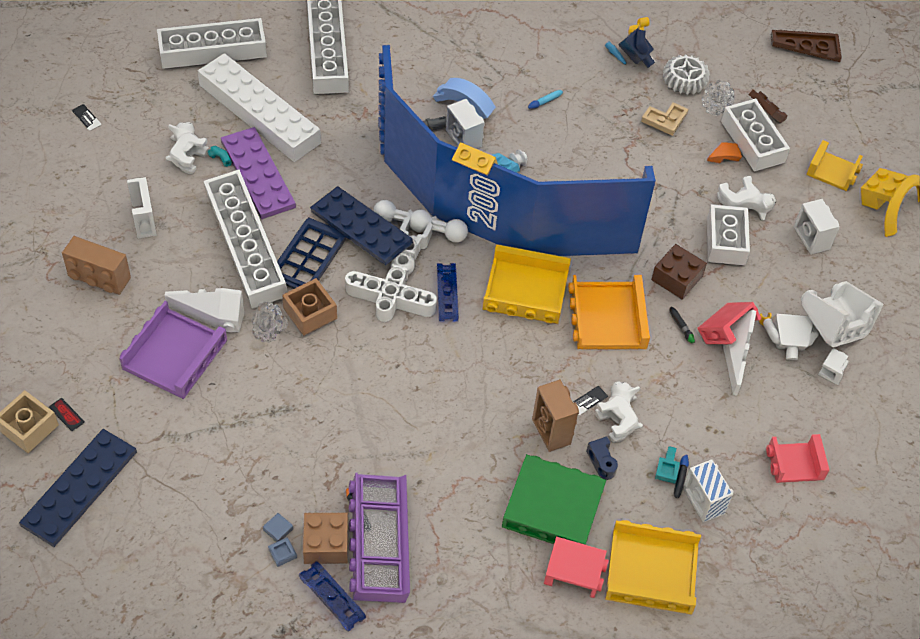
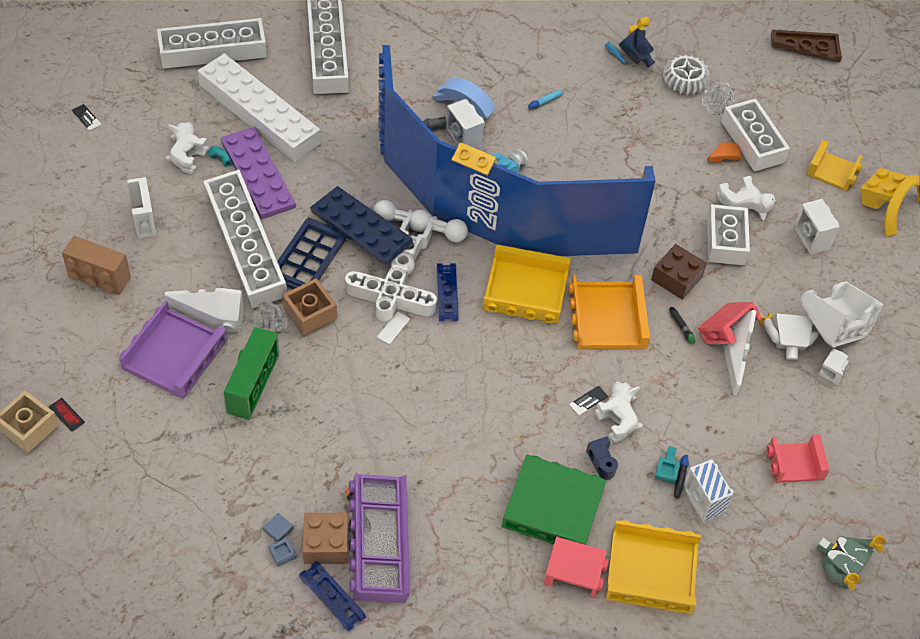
dark blue plate [19,429,137,547] -> none
medium nougat brick [532,379,579,452] -> none
tan plate [641,102,689,136] -> none
reddish brown plate [748,90,787,123] -> none
none -> green brick [224,327,279,420]
none -> white sticker [377,312,410,344]
none -> sand green torso [817,535,887,590]

